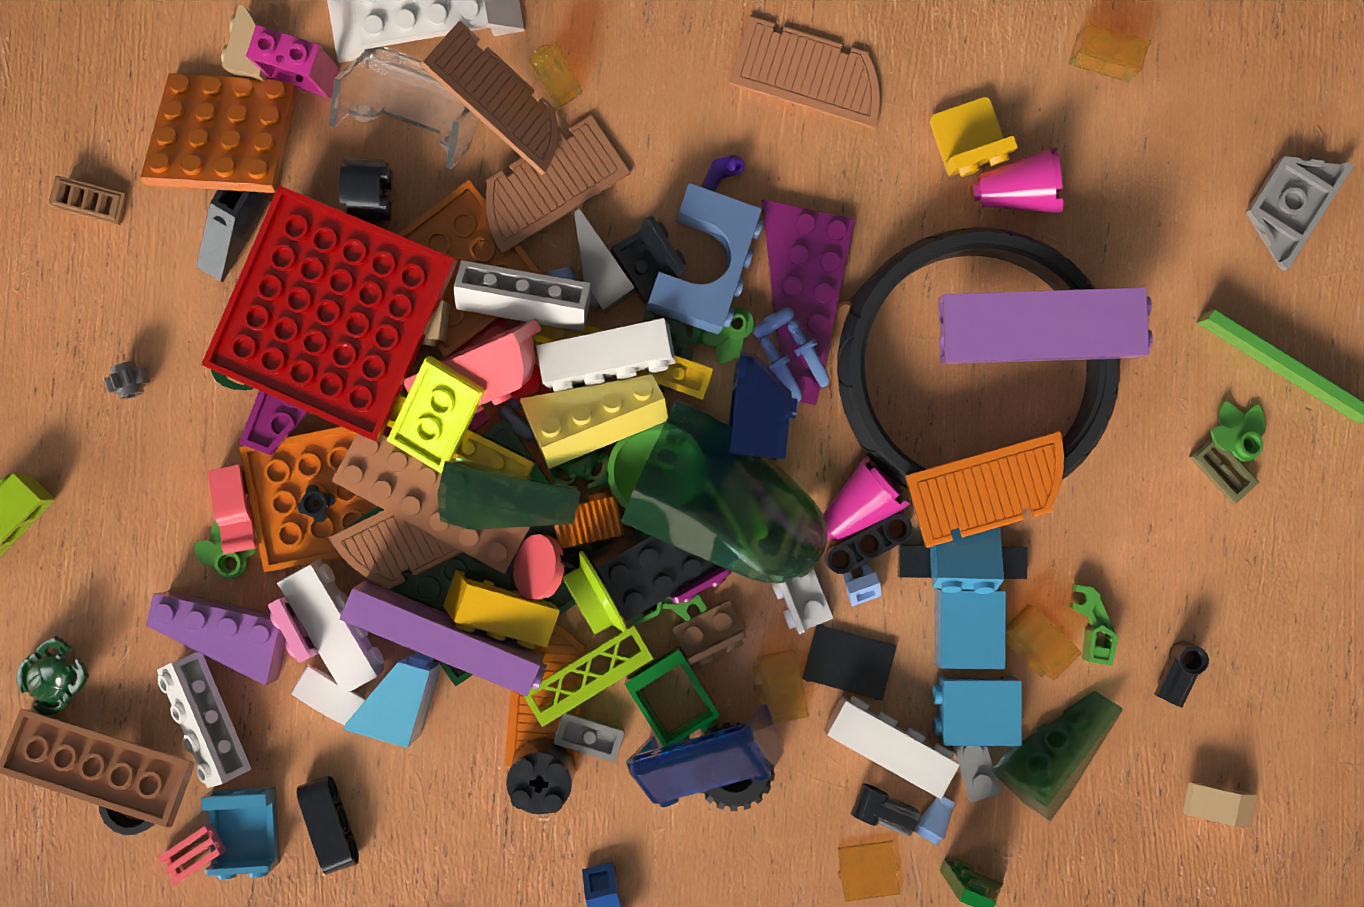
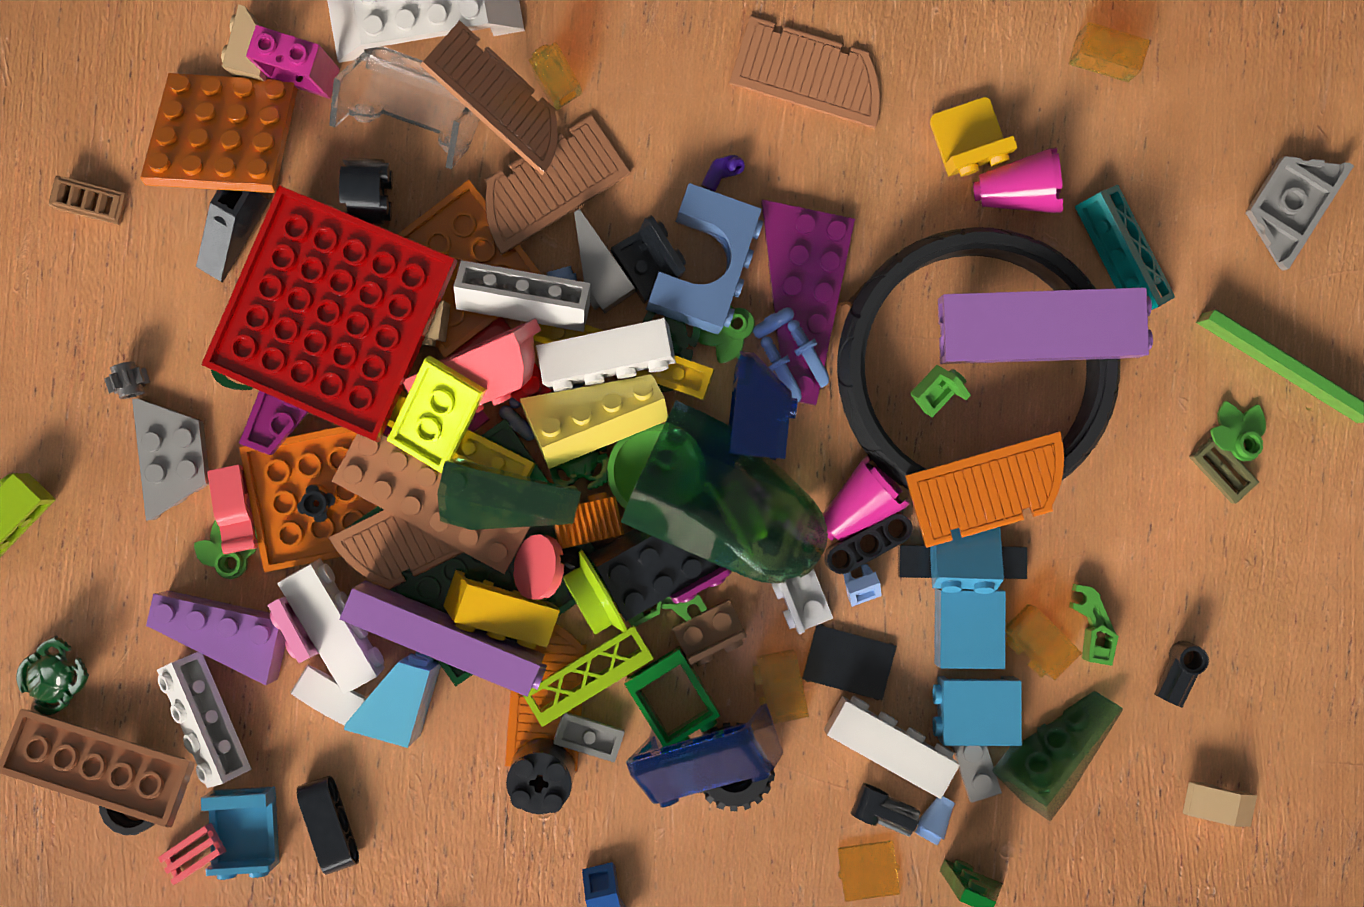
none -> light grey wing [132,398,209,521]
none -> bright green bracket [910,365,971,417]
none -> teal fence [1075,185,1175,310]

